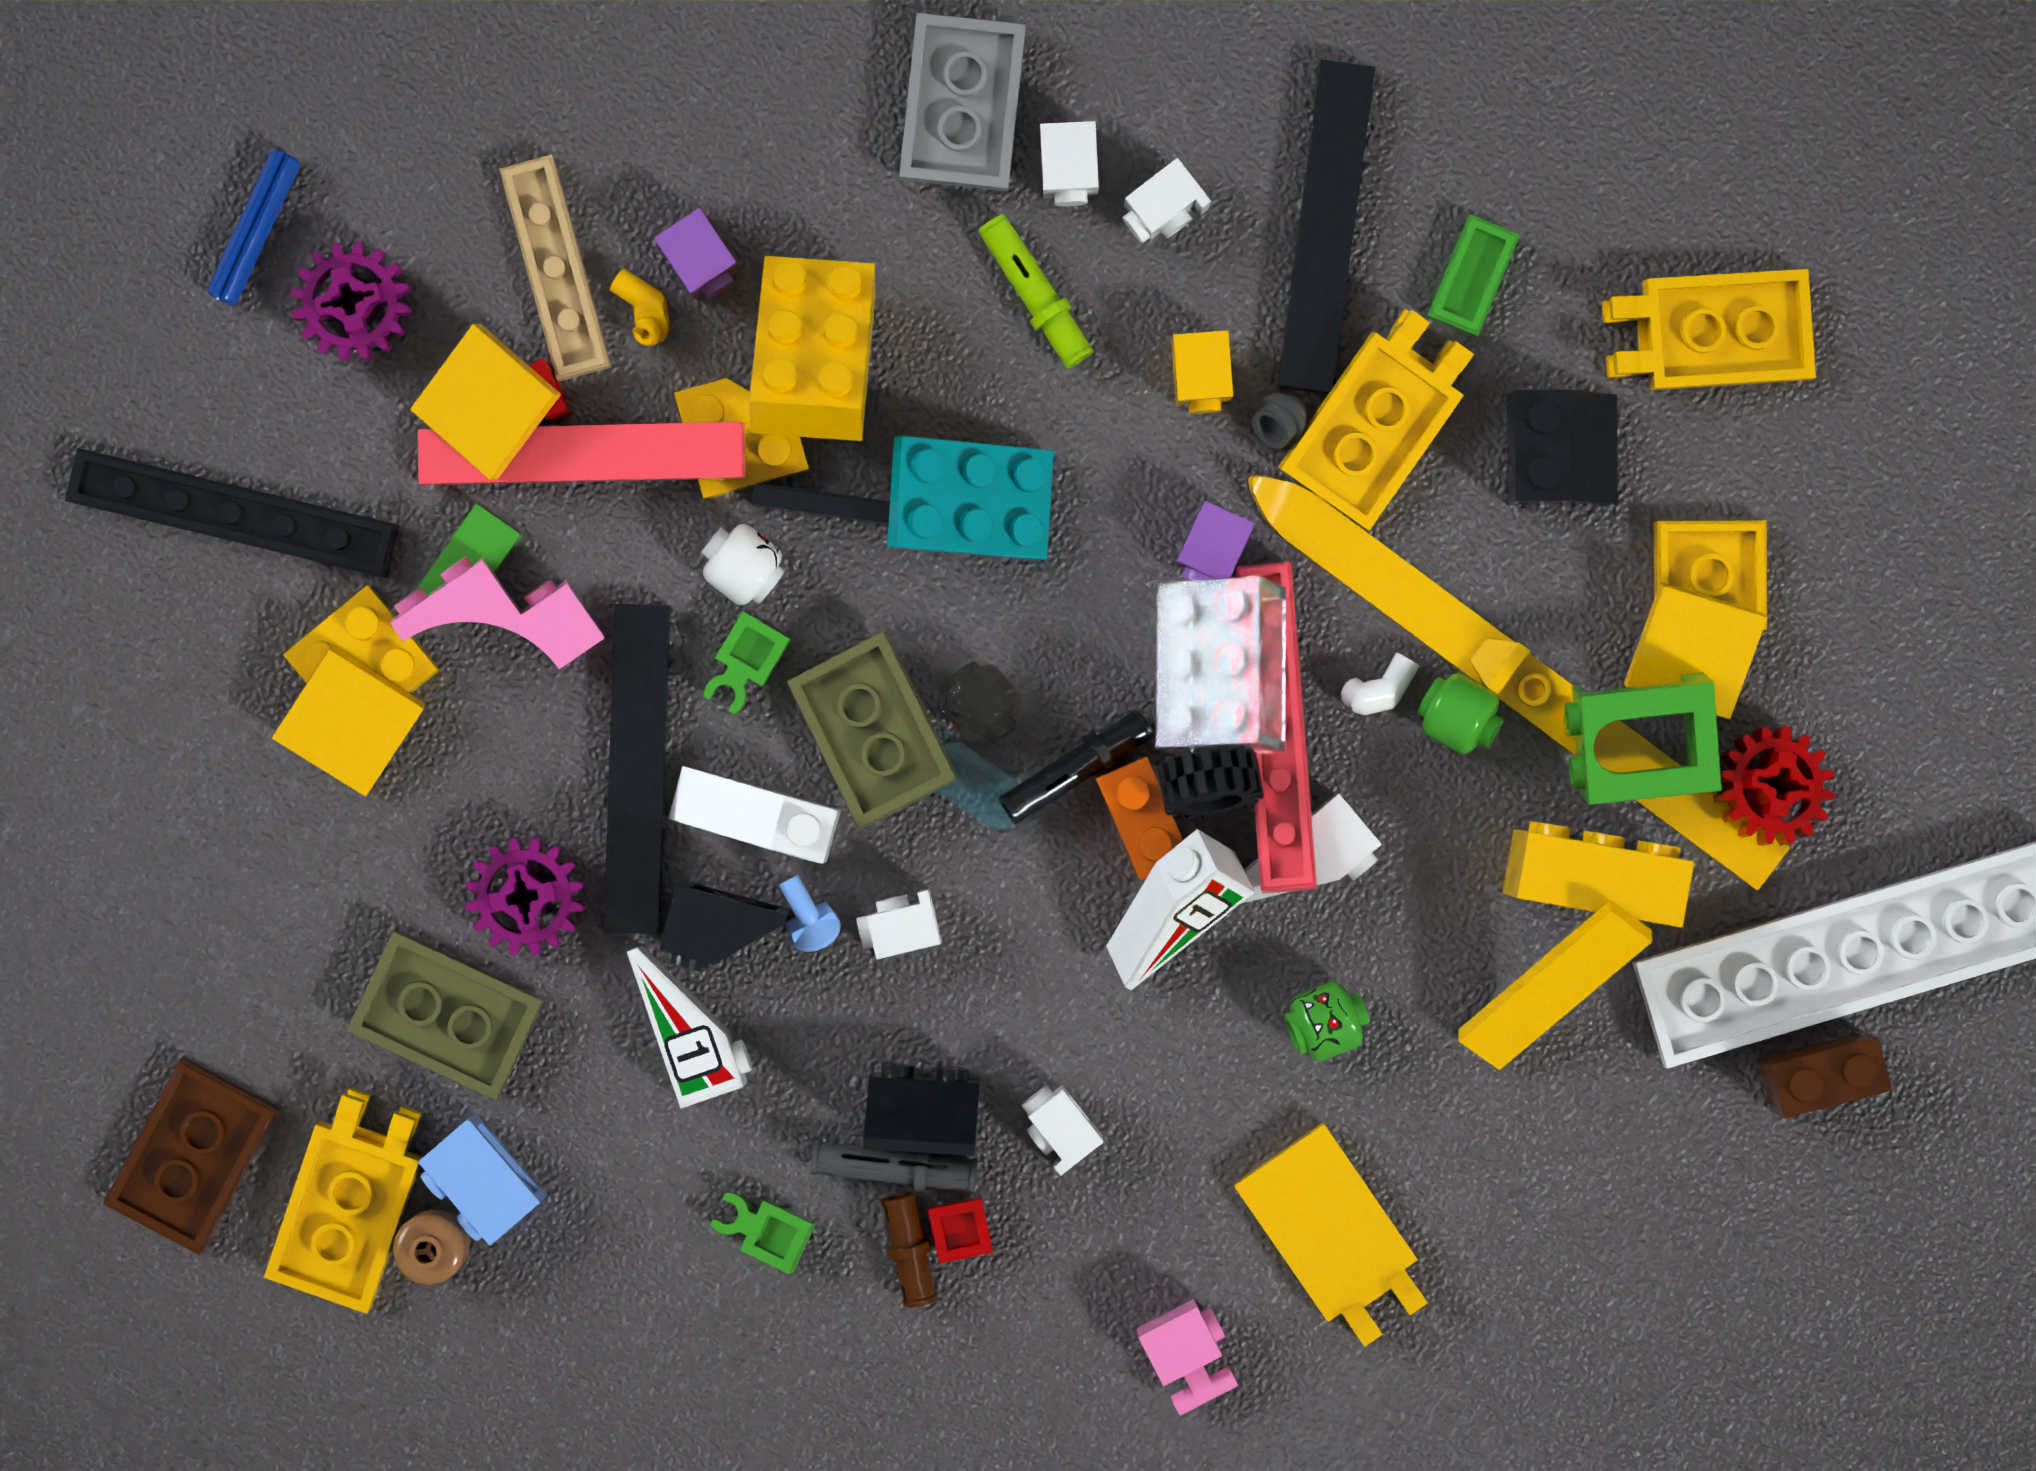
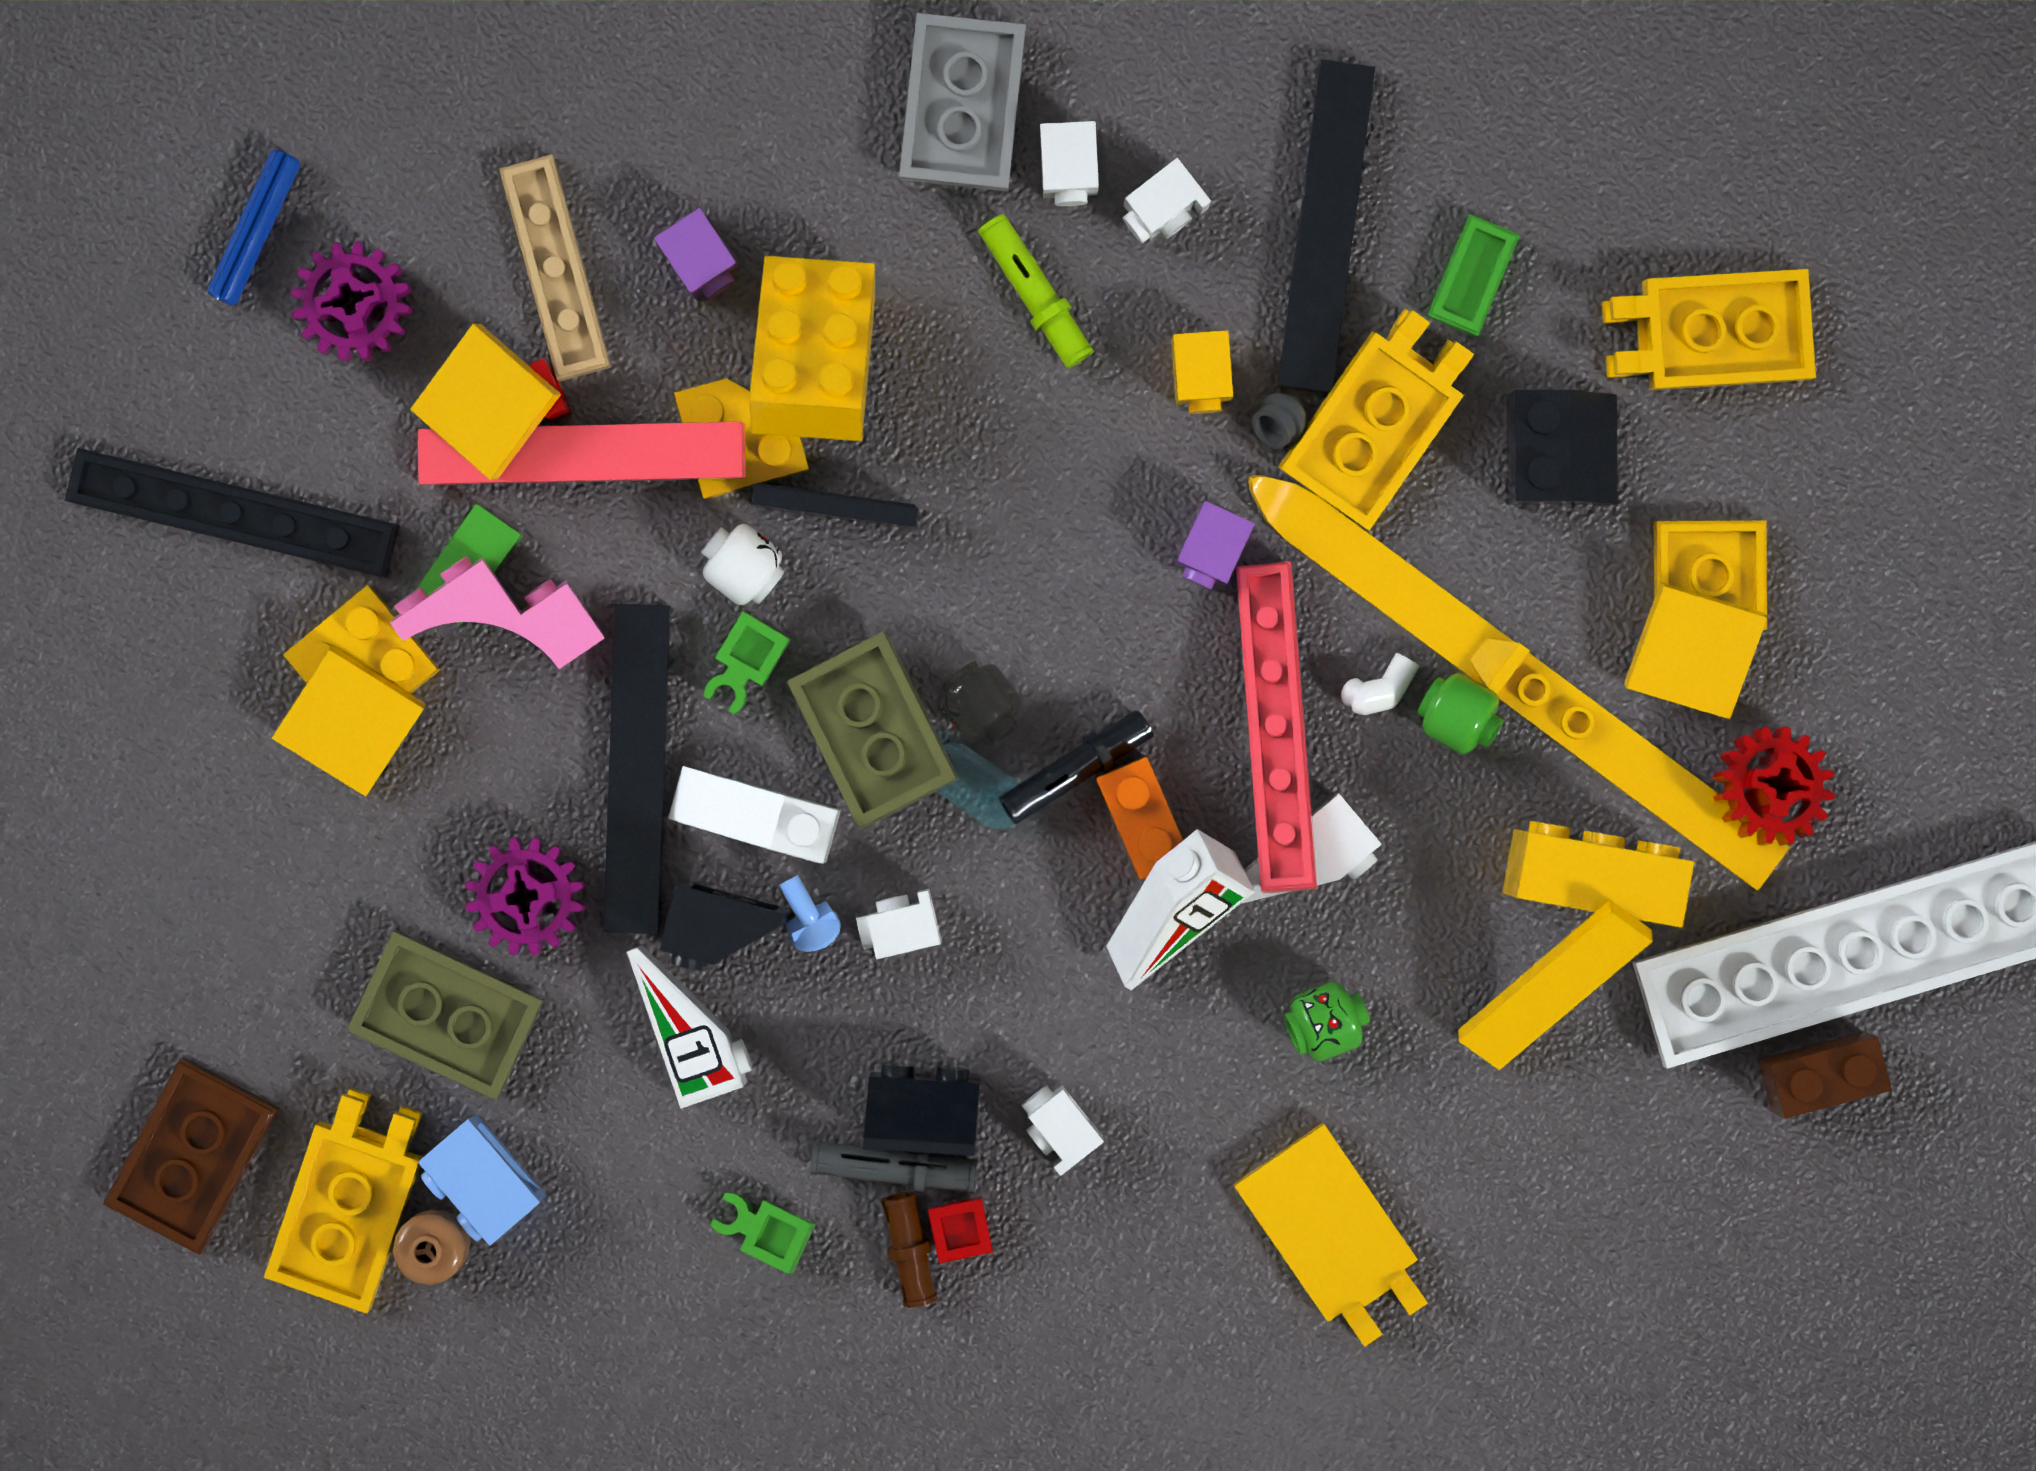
yellow arm [610,268,670,346] -> none
teal plate [887,436,1054,560] -> none
bright pink brick [1137,1299,1239,1416] -> none
clear brick [1156,576,1286,757] -> none
black tyre [1158,745,1264,819] -> none
bright green panel [1564,672,1721,805] -> none

